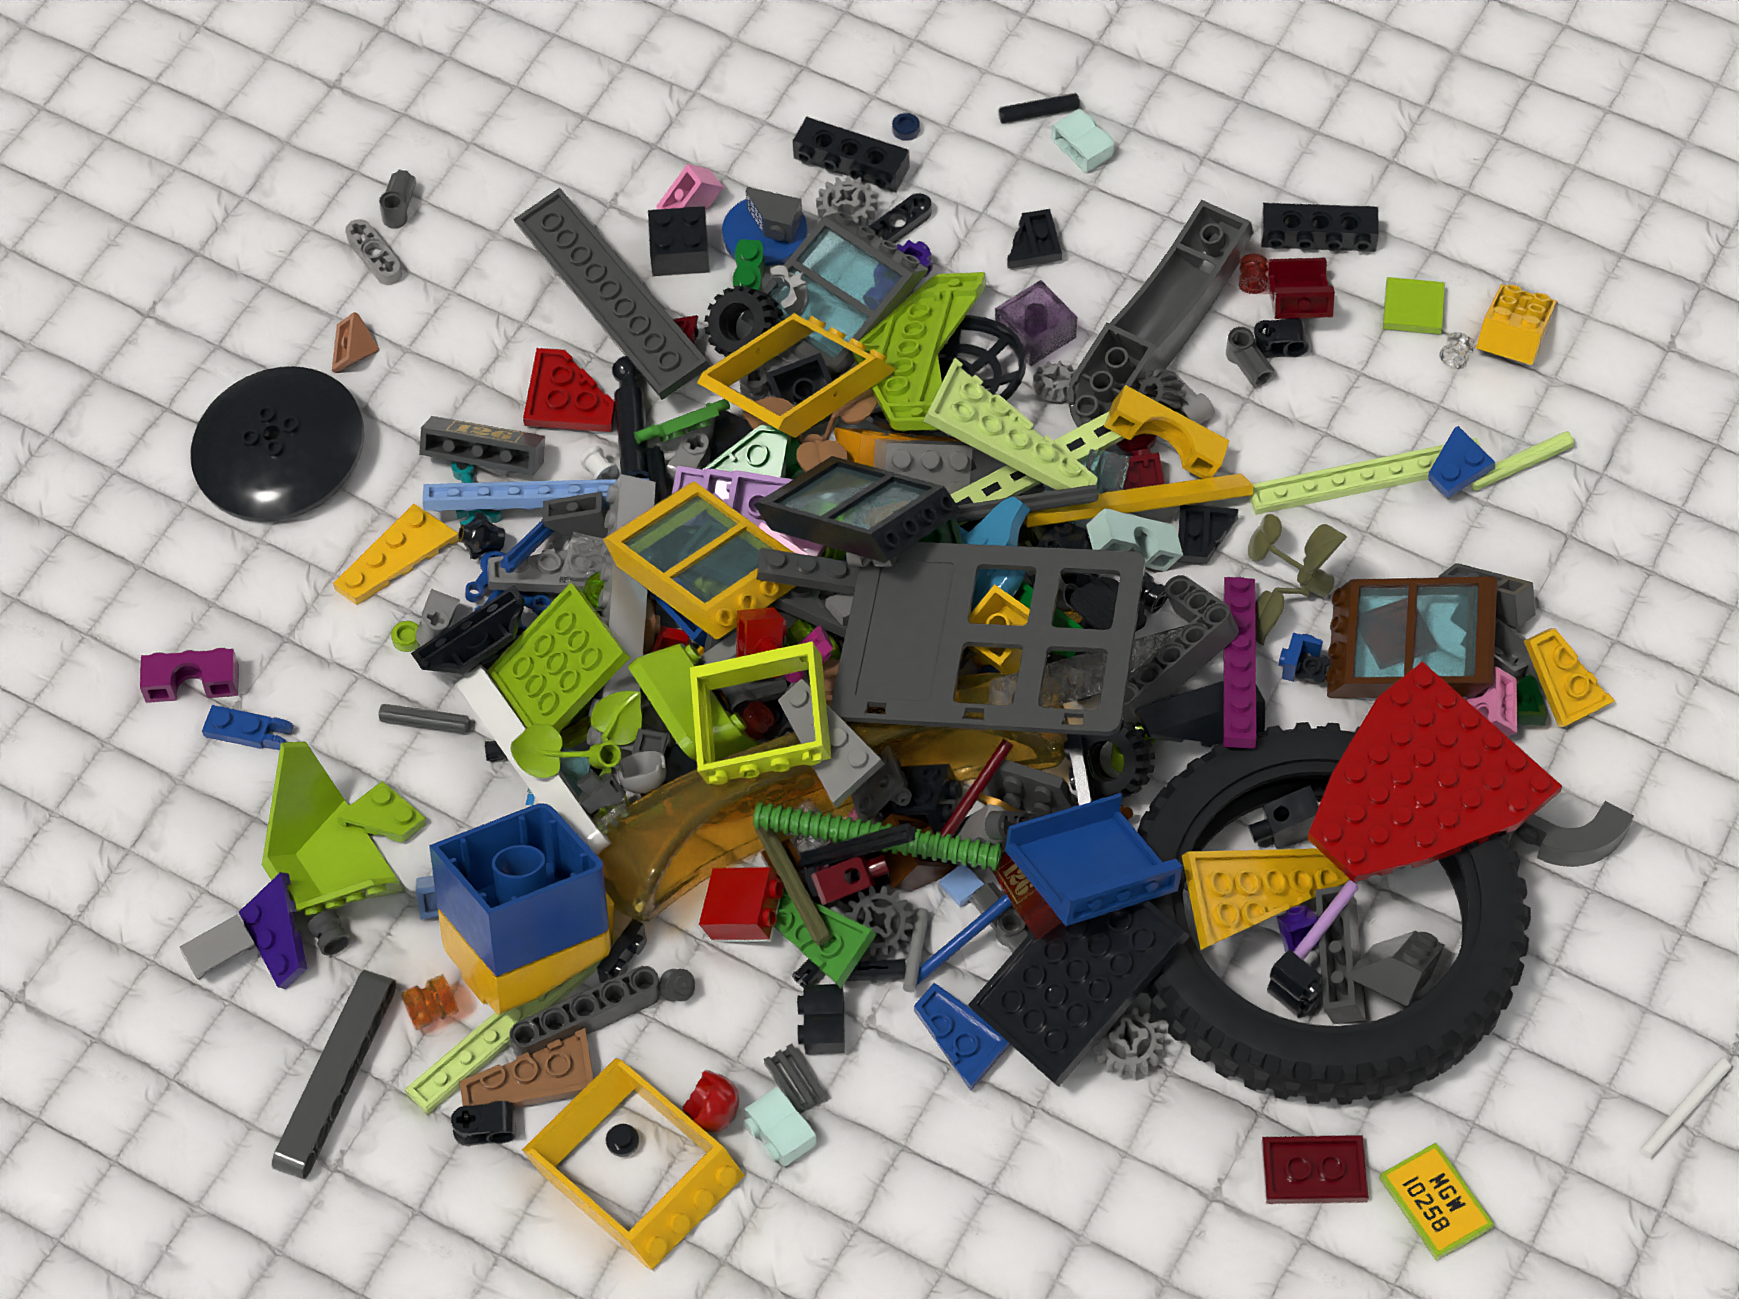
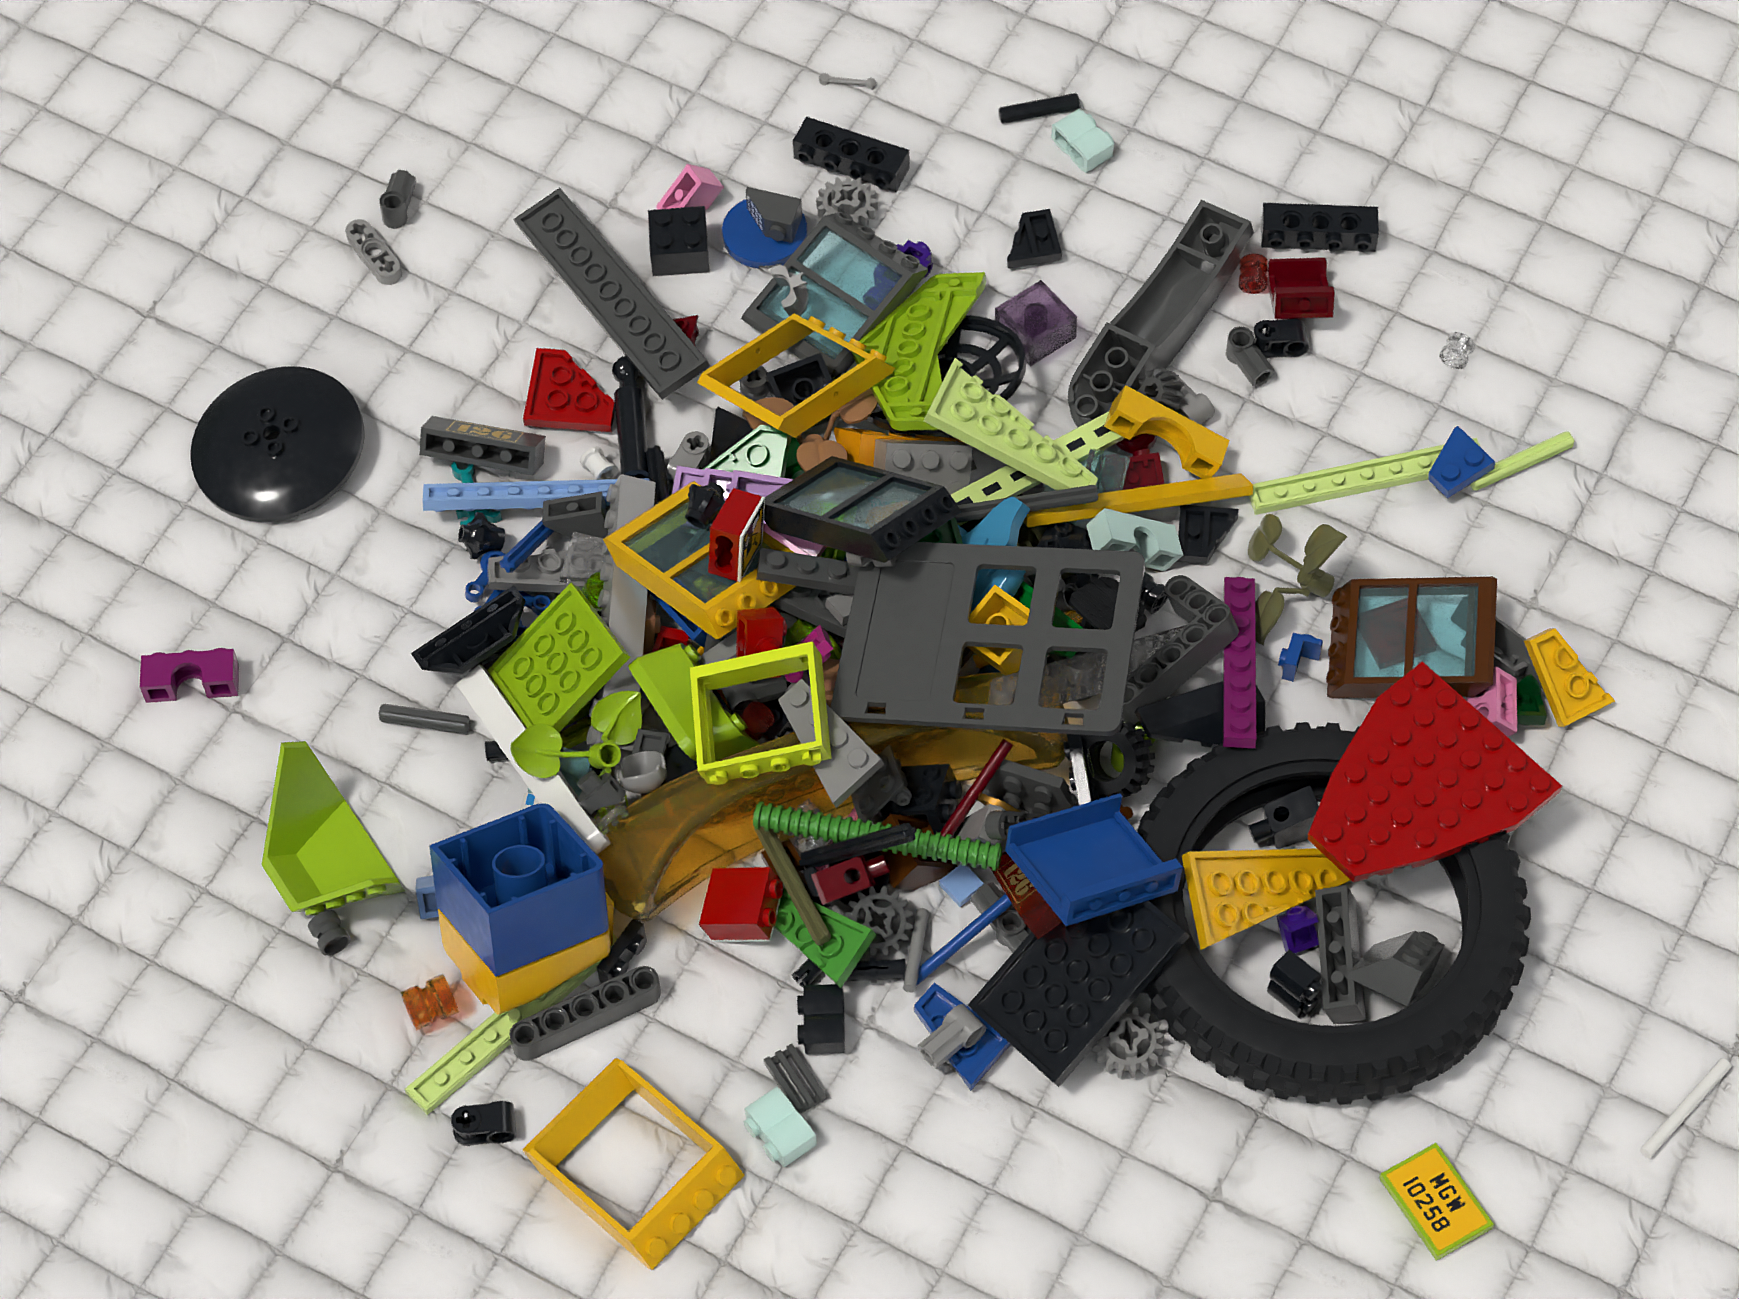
light grey hinge [180,915,255,980] -> none
blue hinge [202,705,294,750] -> none
dark purple wing [239,872,307,989] -> none
dark grey beam [272,970,396,1179] -> none
nougat slope [332,312,379,373] -> none
yellow wing [333,503,458,605] -> none
lime wing [337,781,426,843] -> none
lime tile [391,621,420,652] -> none
light grey piece [415,589,460,646] -> none
medium nougat wing [459,1028,594,1117] -> none
black plate [606,1124,639,1157] -> none
bright green plate [634,399,730,444] -> none
dark grey wheel [659,969,695,1002] -> none
red hair [683,1070,740,1132] -> none
black tyre [704,286,784,357] -> none
green brick [733,239,766,291] -> none
black beam [868,193,932,244] -> none
dark blue tile [892,113,920,141] -> none
light grey gear [1033,360,1075,402] -> none
dark red tile [1261,1135,1368,1204] -> none
lavender bar [1294,880,1359,960] -> none
black plate [1295,653,1330,684] -> none
lime tile [1383,277,1445,335] -> none
dark grey slope [1439,563,1536,628] -> none
yellow slope [1476,284,1557,365] -> none
dark grey arch [1514,801,1634,867] -> none
none -> black rock [685,482,725,529]
none -> red piece [708,488,765,582]
none -> light grey hinge [819,73,876,89]
none -> light grey piece [918,1004,986,1068]

